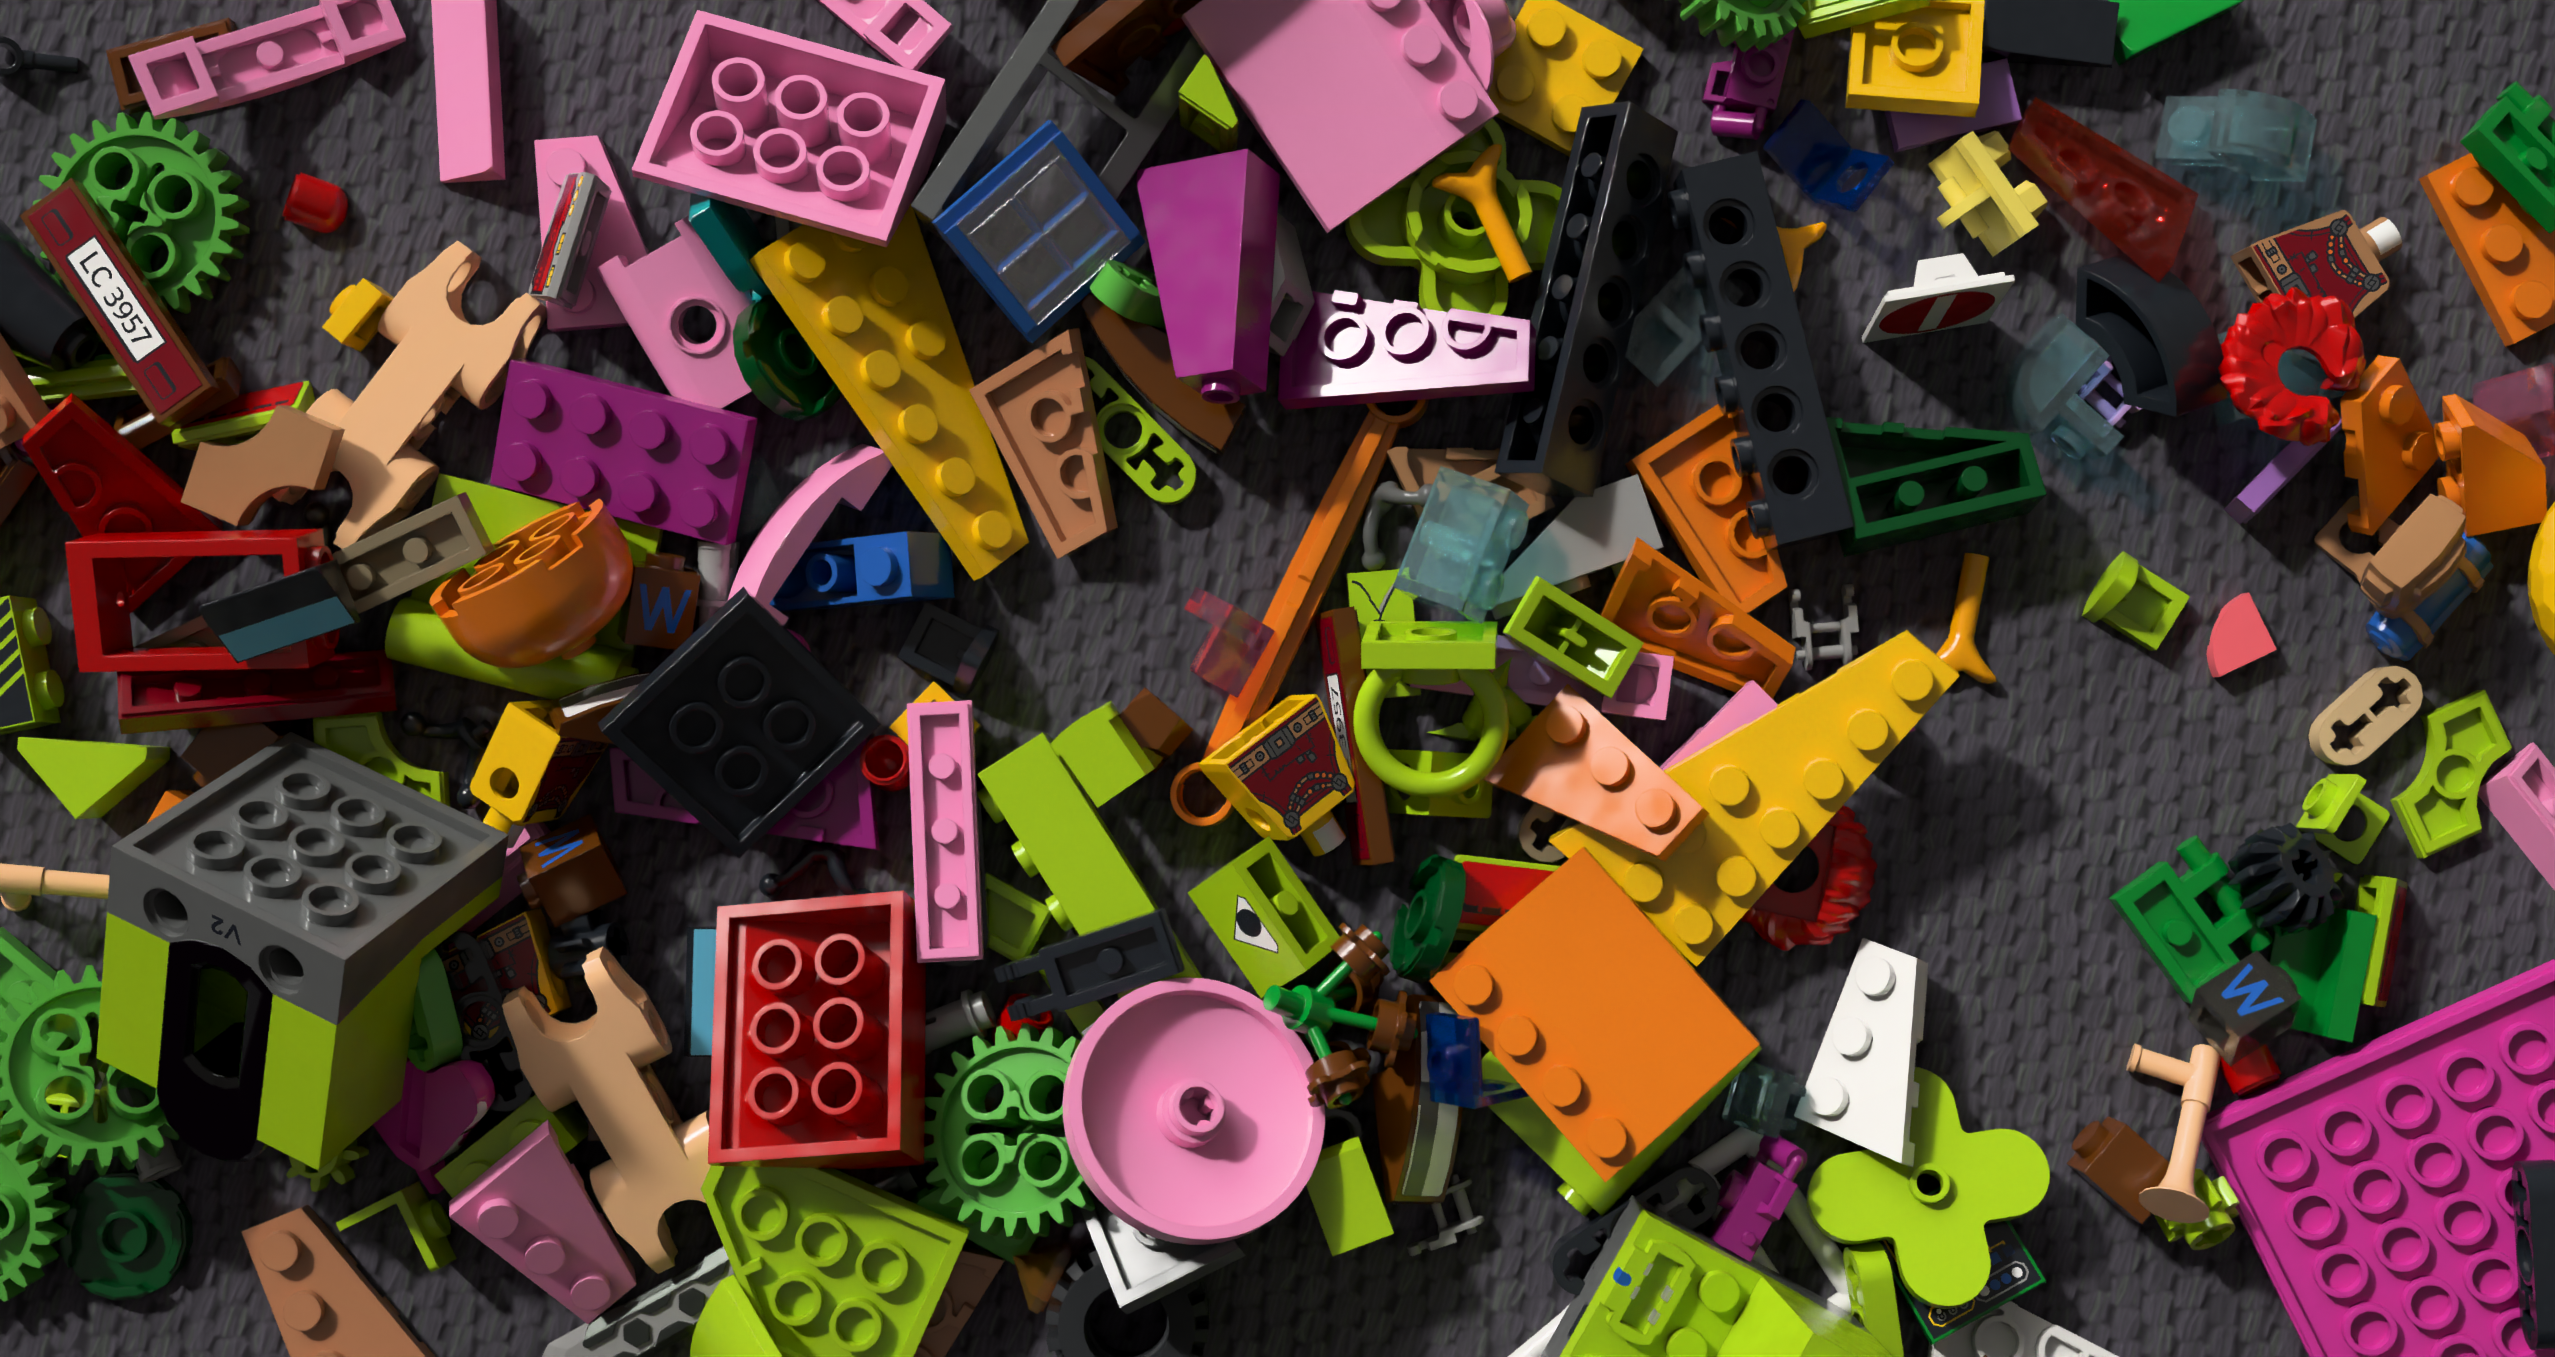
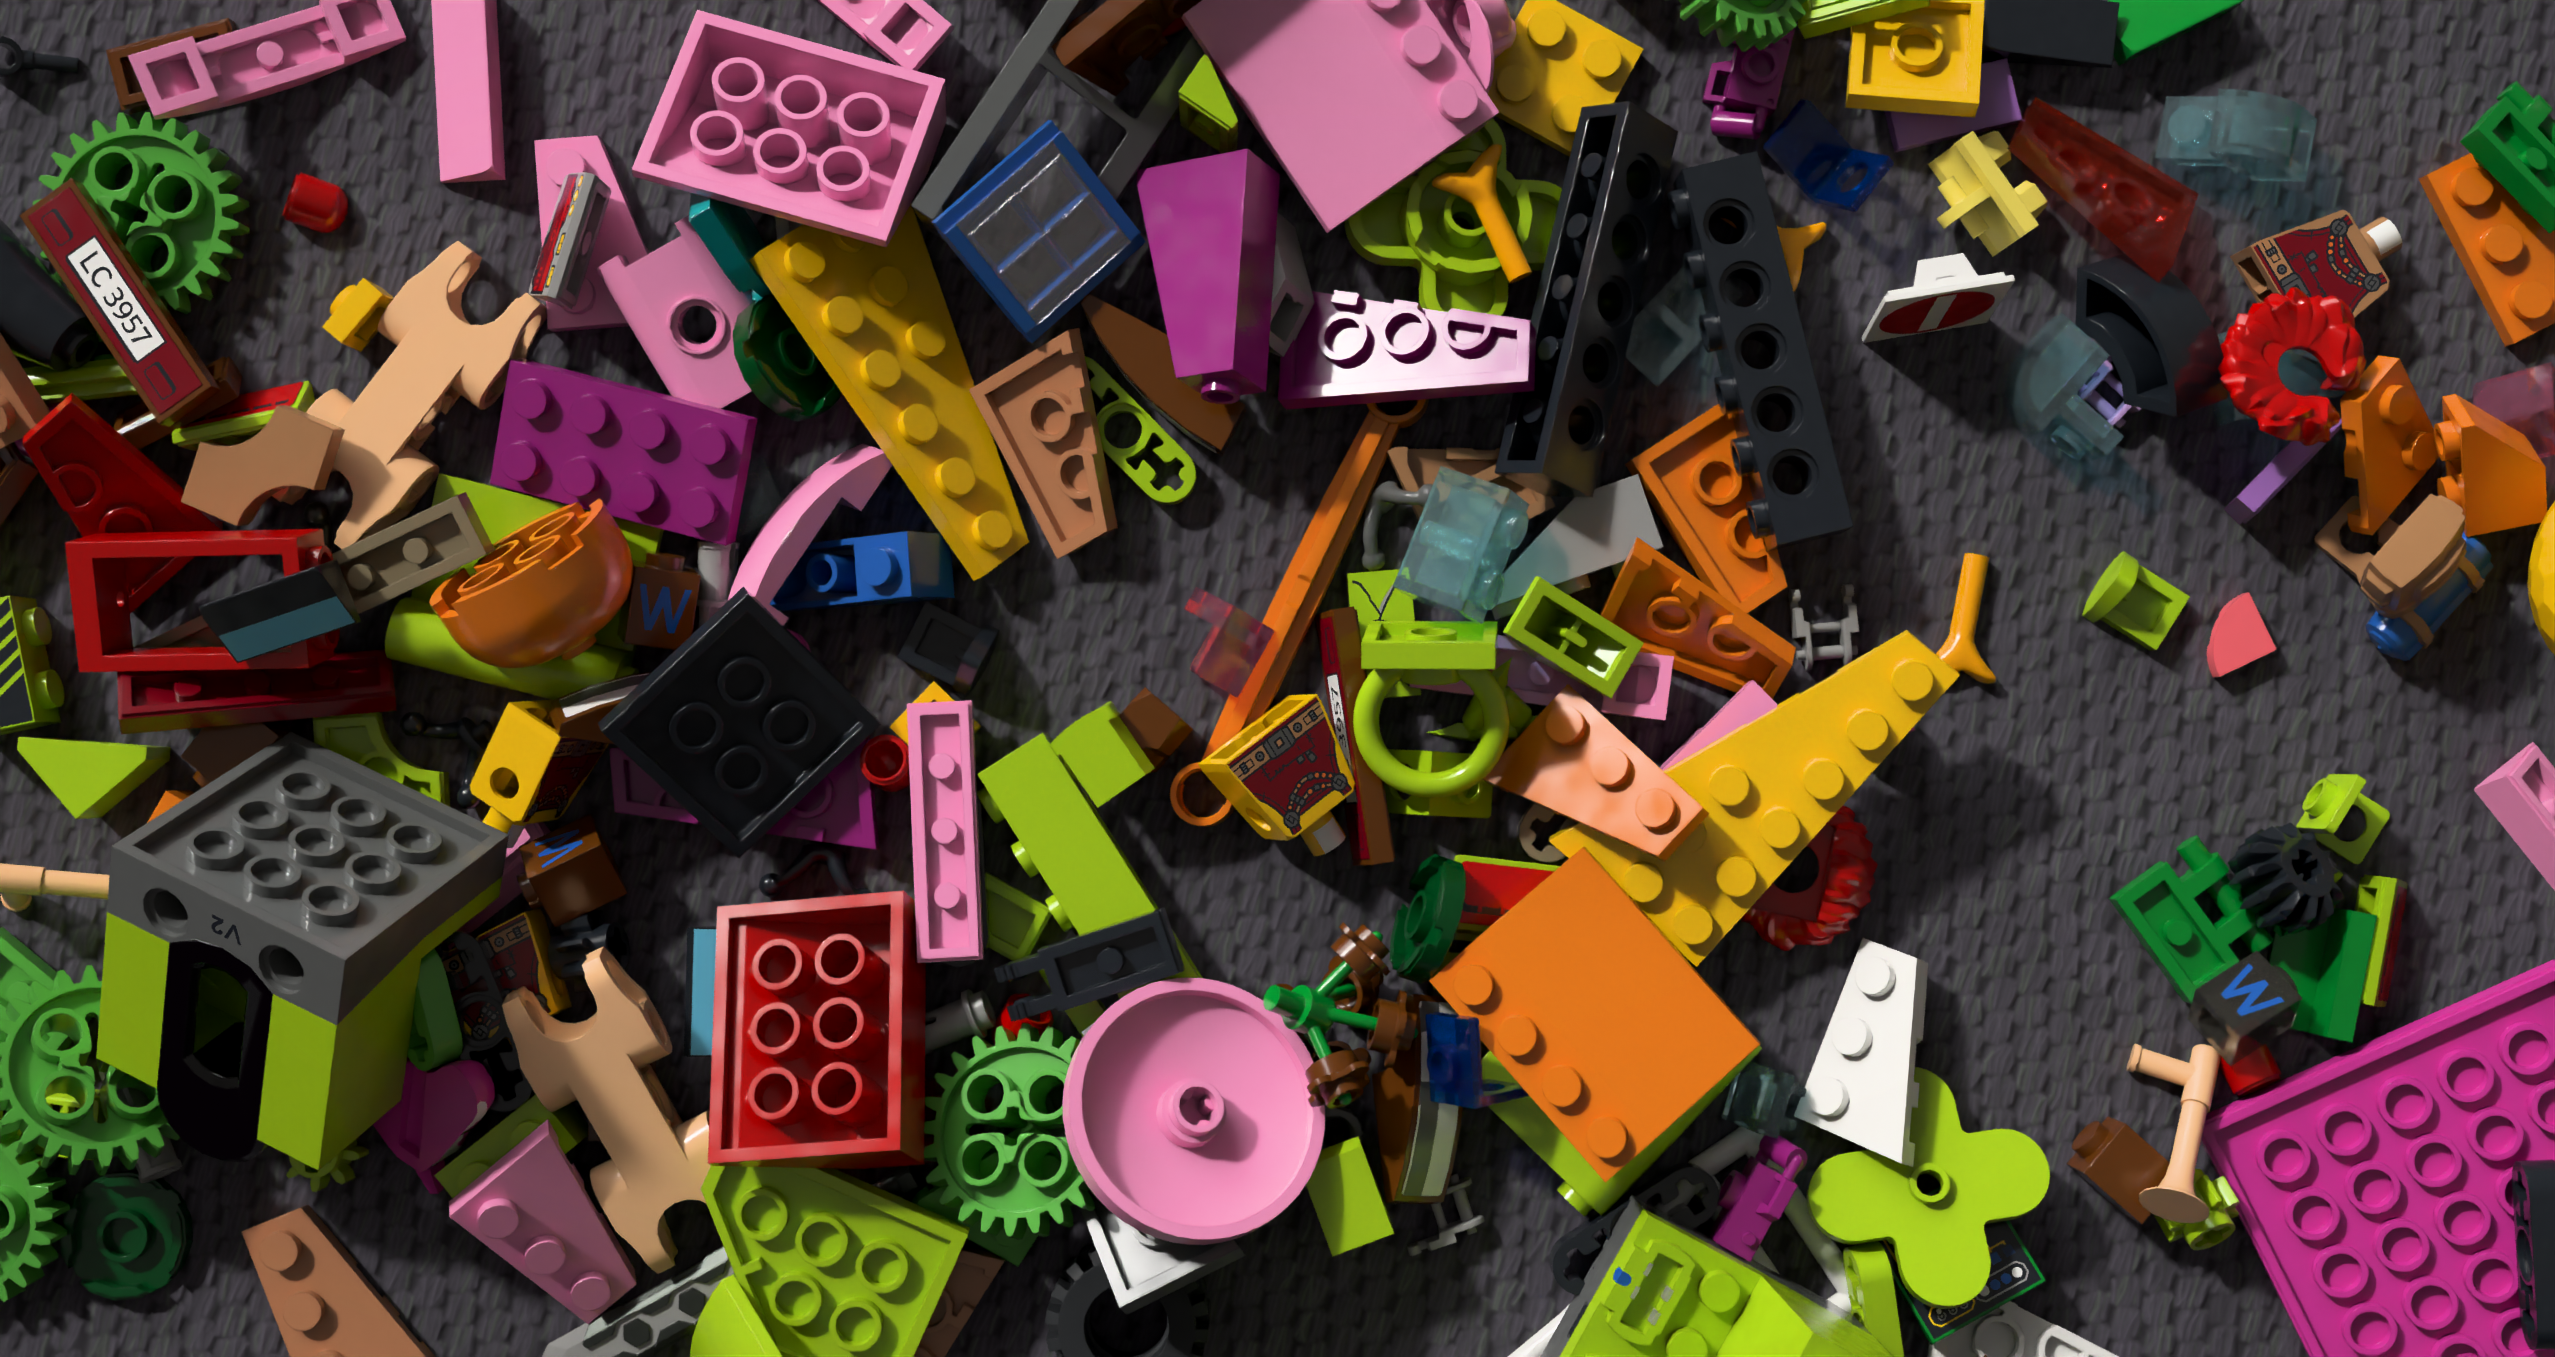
lime bracket [336,1181,456,1272] -> none
clear orange slope [1013,1241,1074,1314] -> none
bright green beam [1090,259,1166,330] -> none
lime brick [1188,836,1340,998] -> none
dark green wedge [1826,417,2047,557] -> none
tan beam [2309,666,2423,766] -> none
lime tile [2390,690,2512,858] -> none

